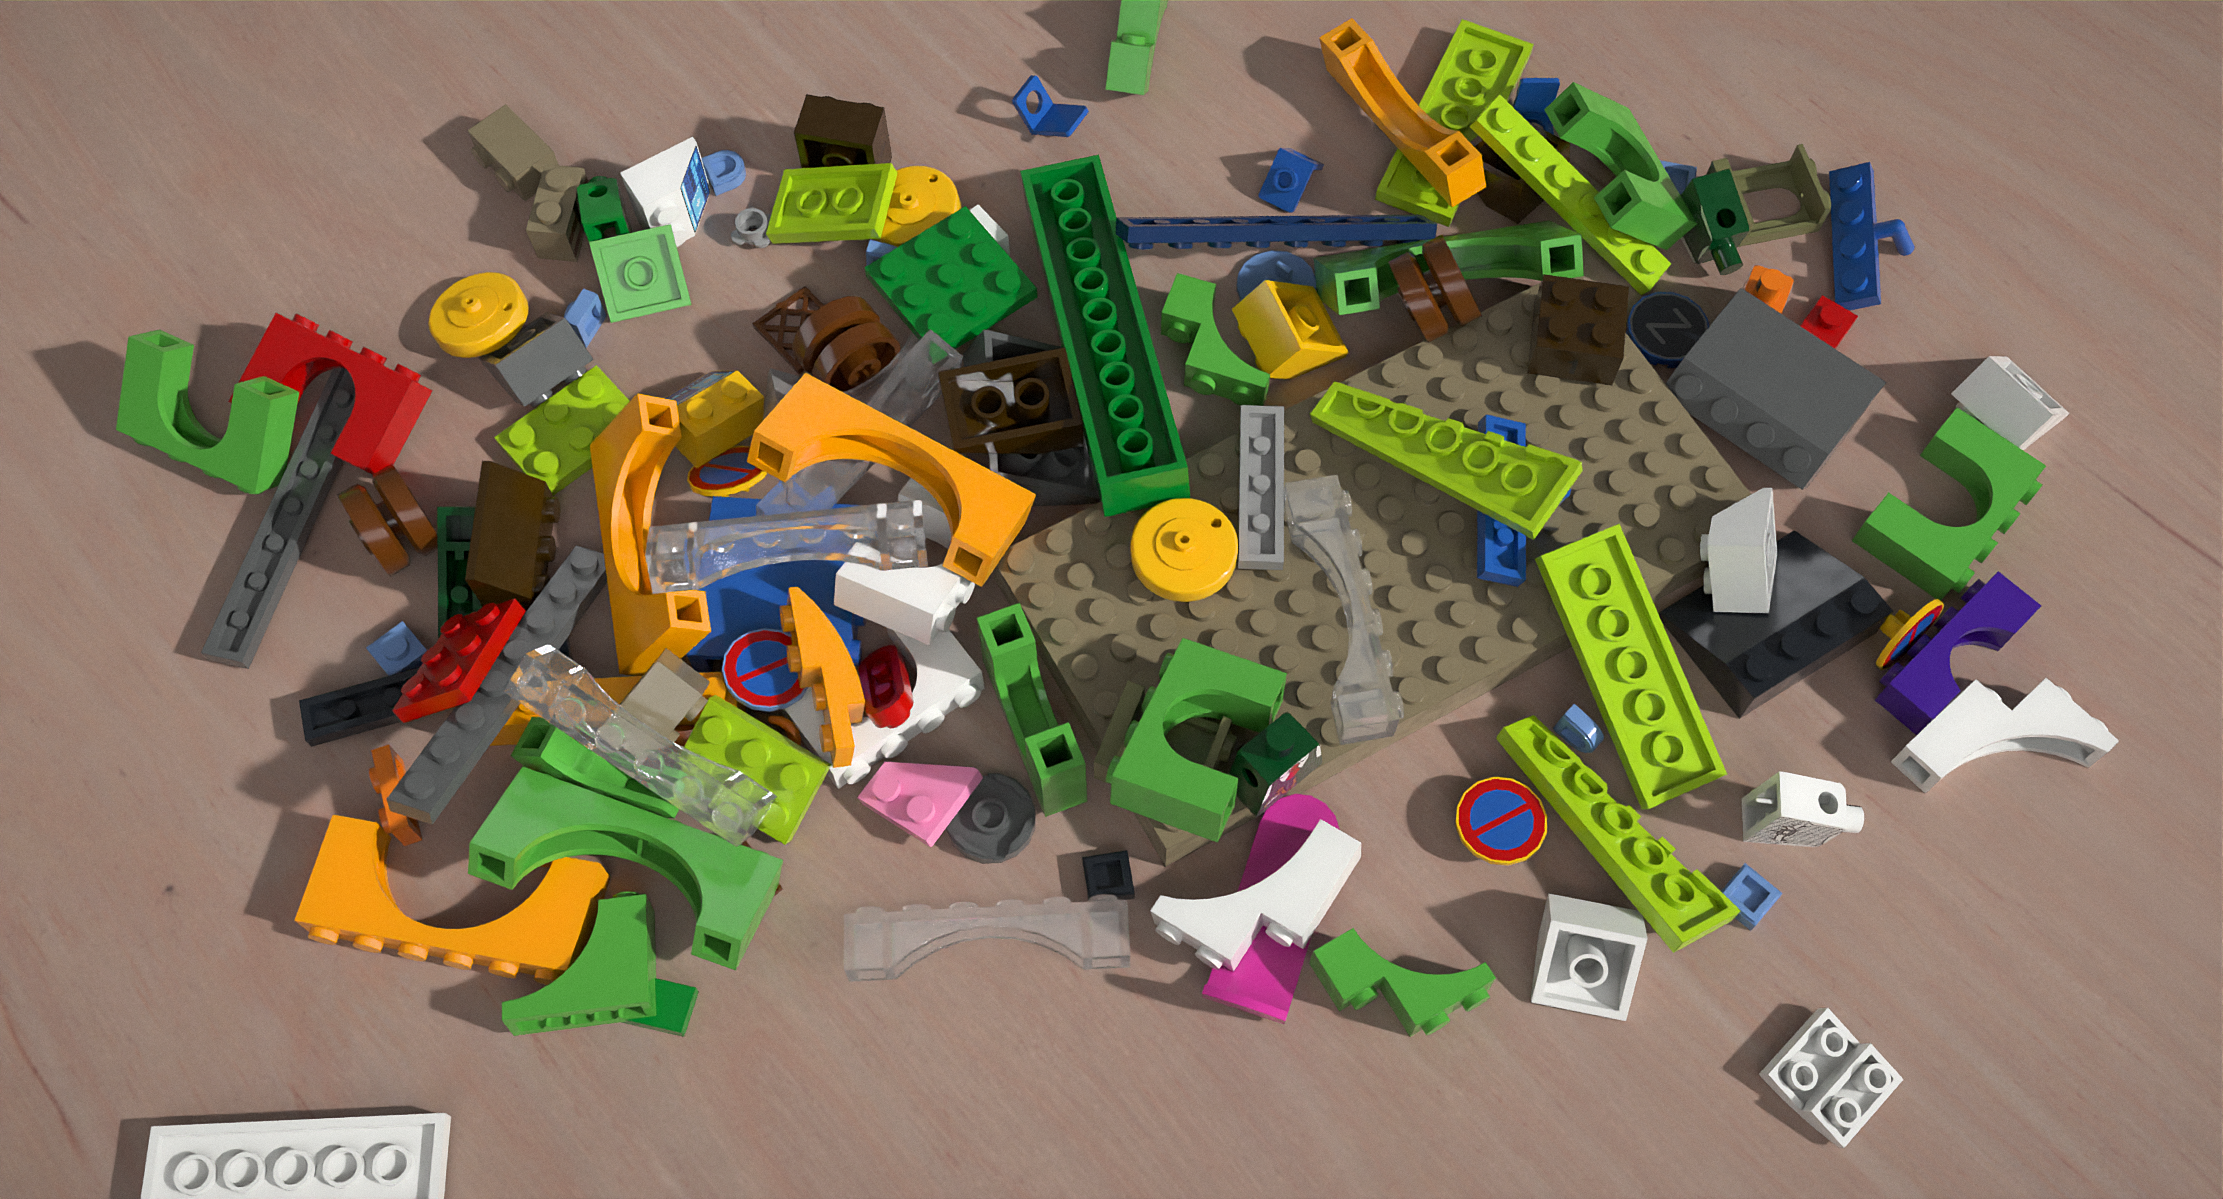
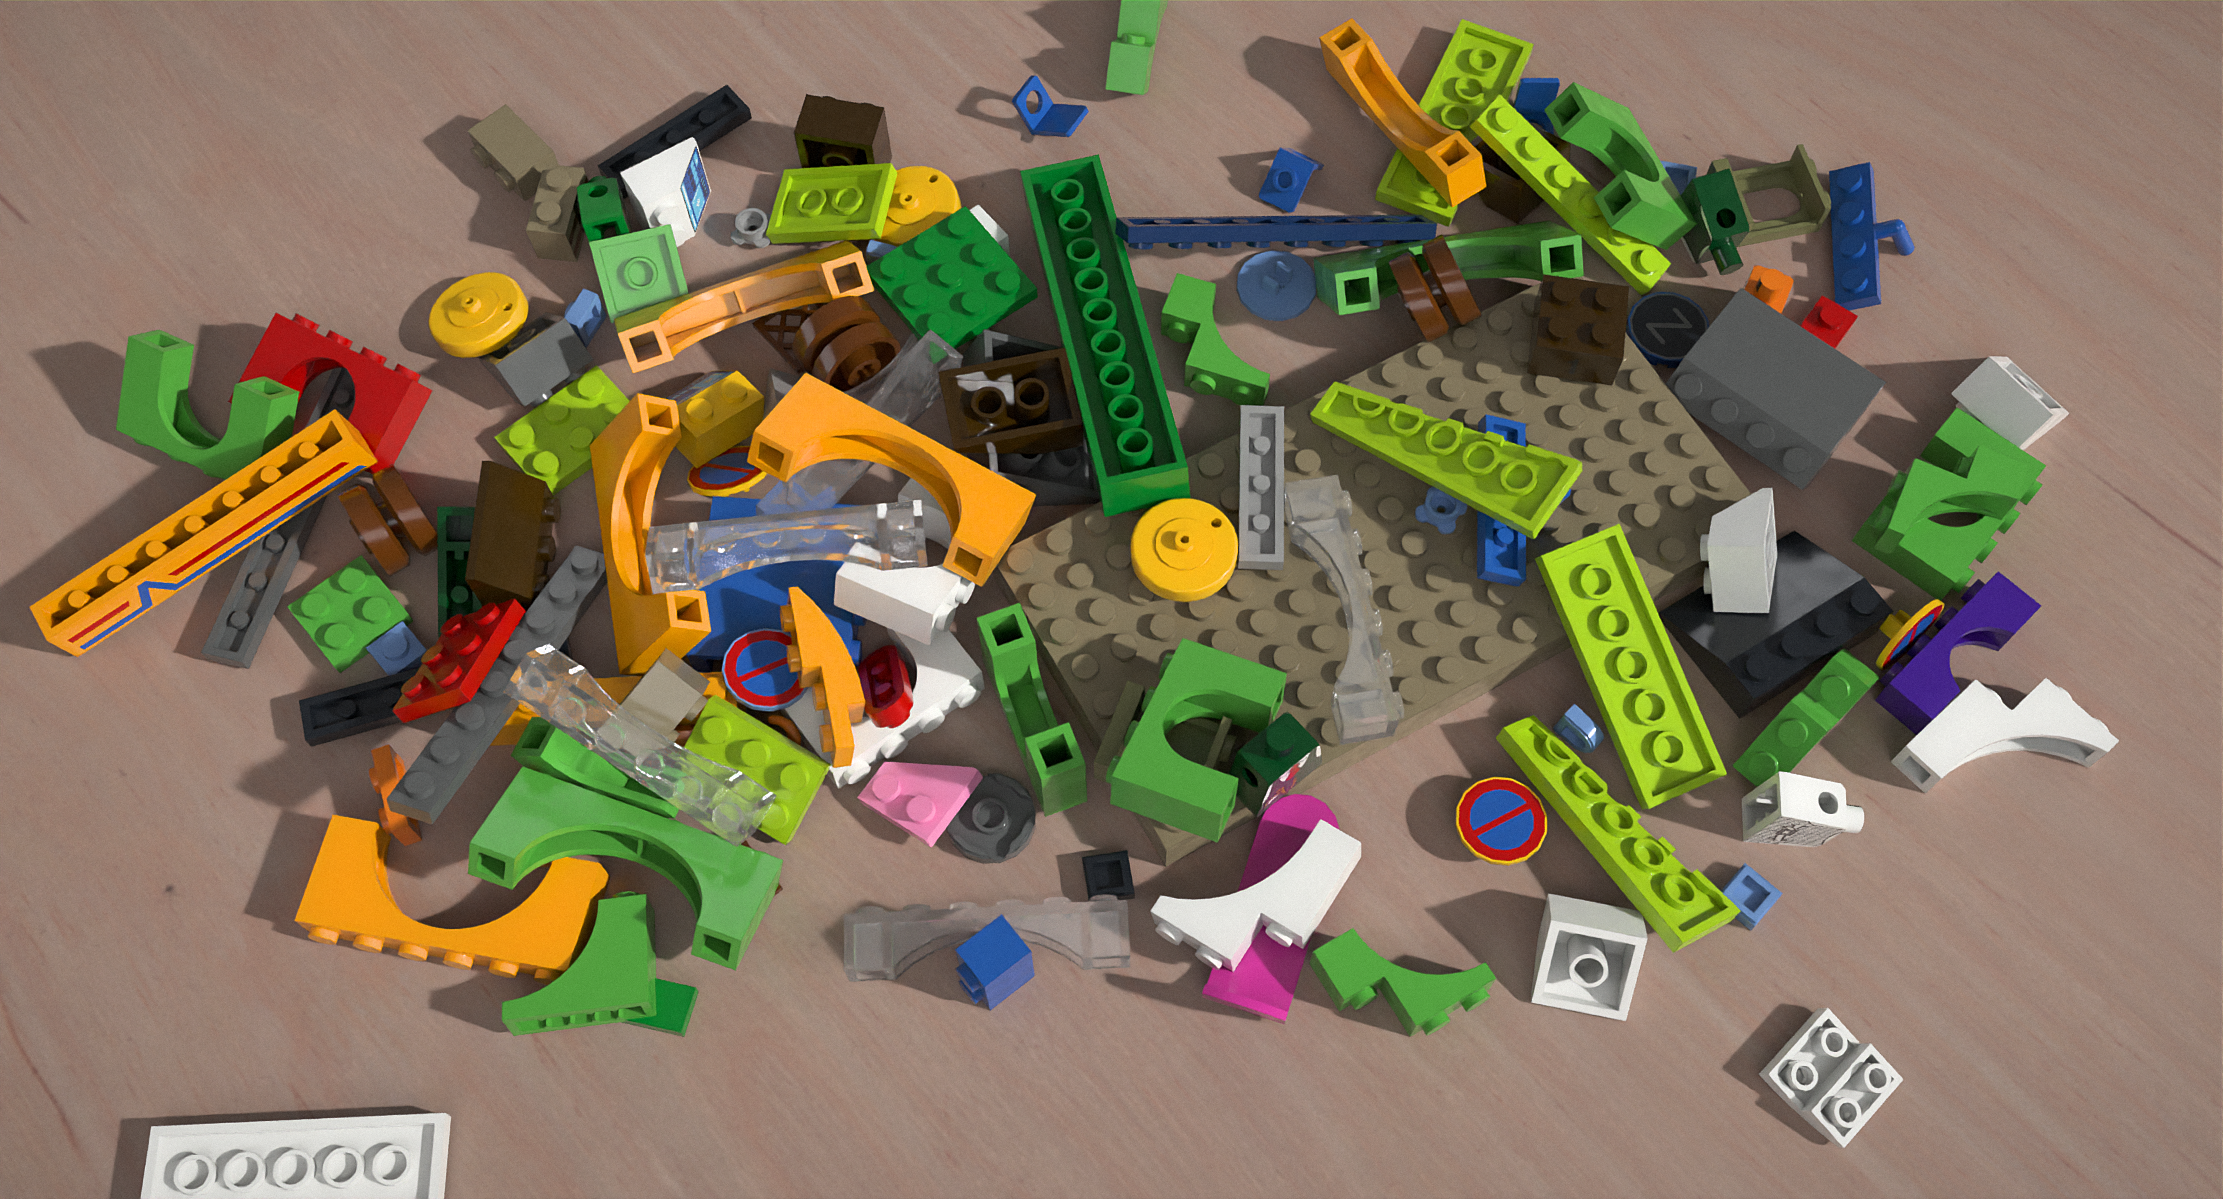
medium blue tile [701,150,746,196] -> none
yellow slope [1231,280,1349,379] -> none
none -> light orange brick [30,409,377,657]
none -> bright green plate [287,555,413,673]
none -> black plate [598,85,752,199]
none -> light orange arch [614,240,874,373]
none -> blue brick [955,914,1035,1011]
none -> medium blue plate [1415,487,1467,534]
none -> bright green arch [1732,648,1880,787]
none -> bright green arch [1873,444,2031,554]

